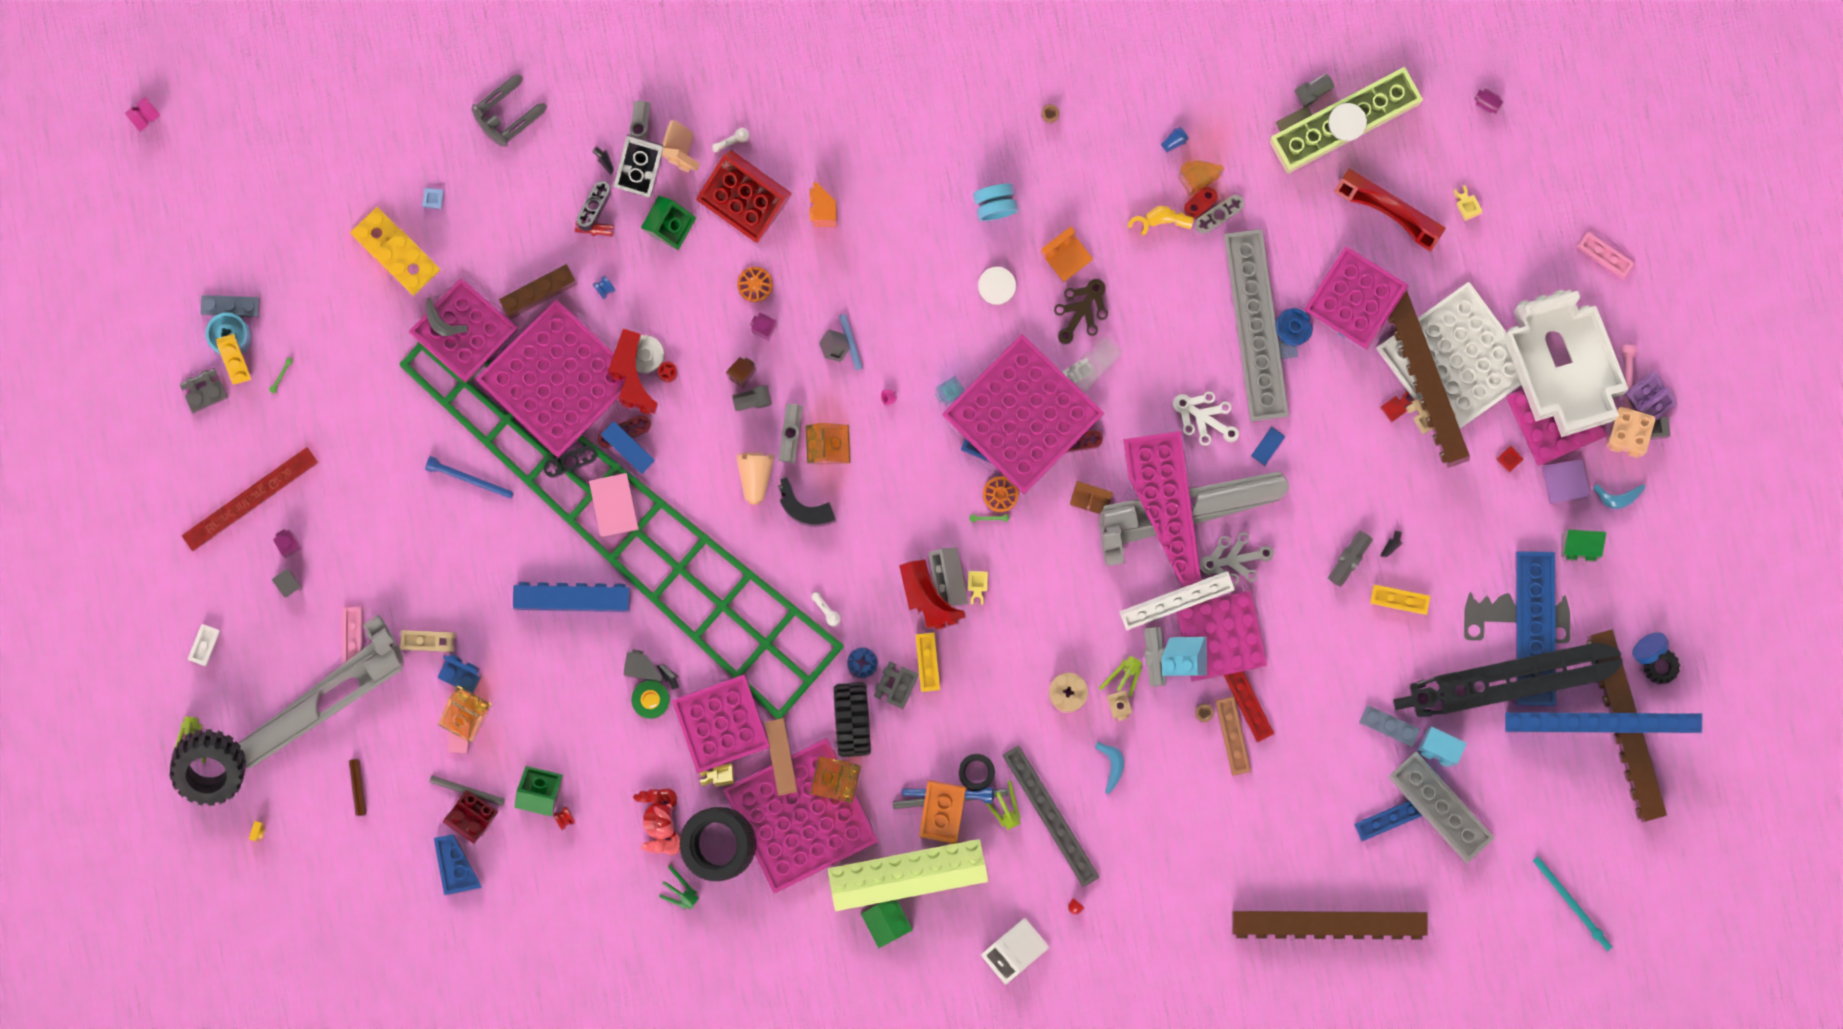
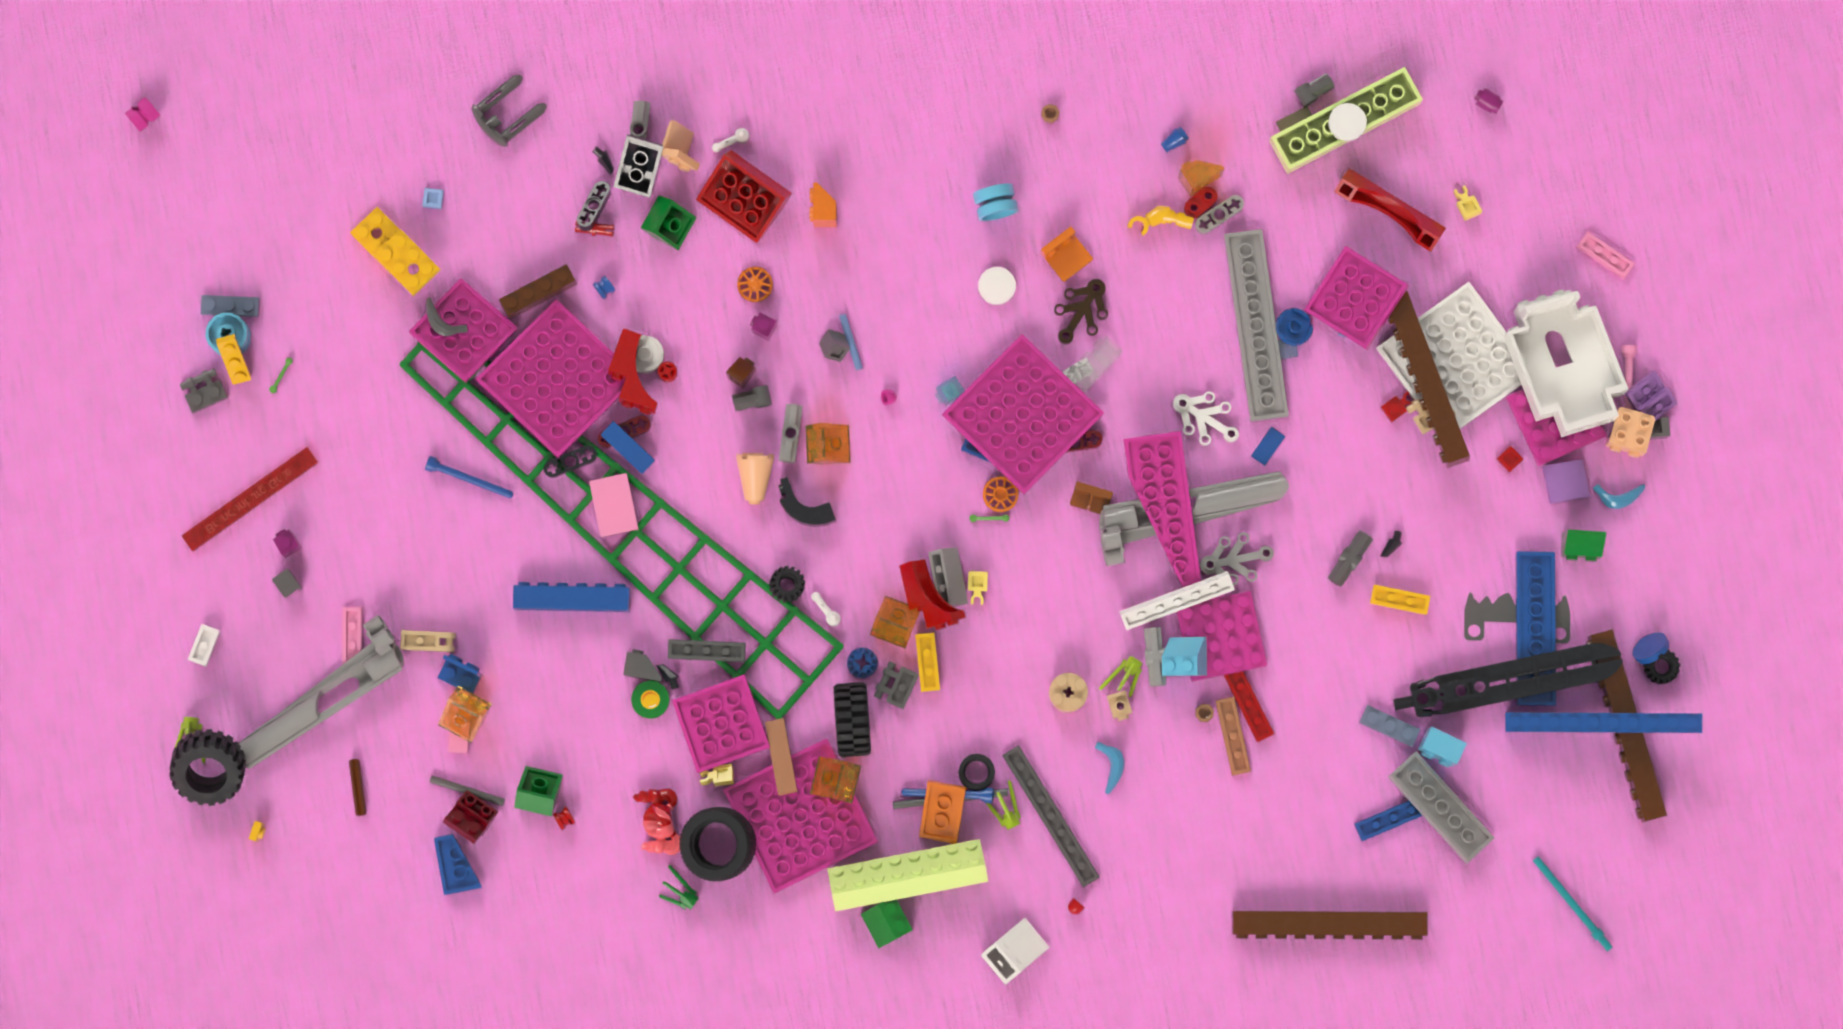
none -> dark grey tile [668,639,746,662]
none -> black tyre [769,566,805,603]
none -> clear yellow slope [870,595,920,649]

